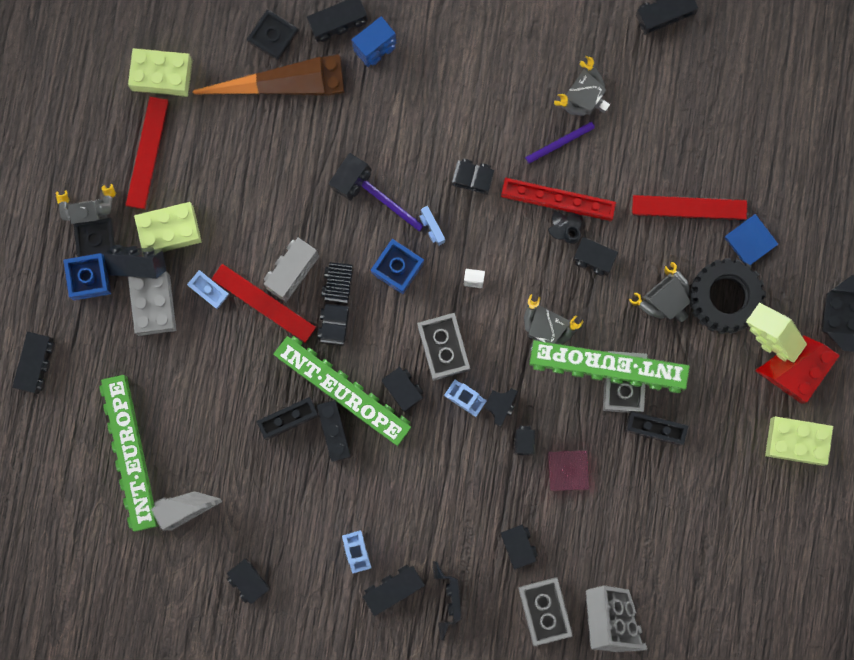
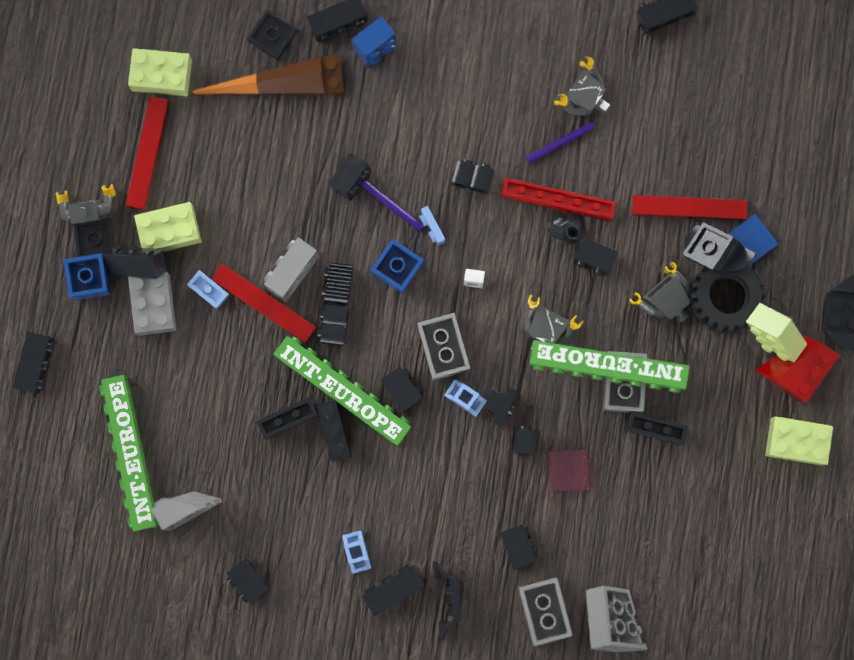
none -> black piece [682,222,757,274]

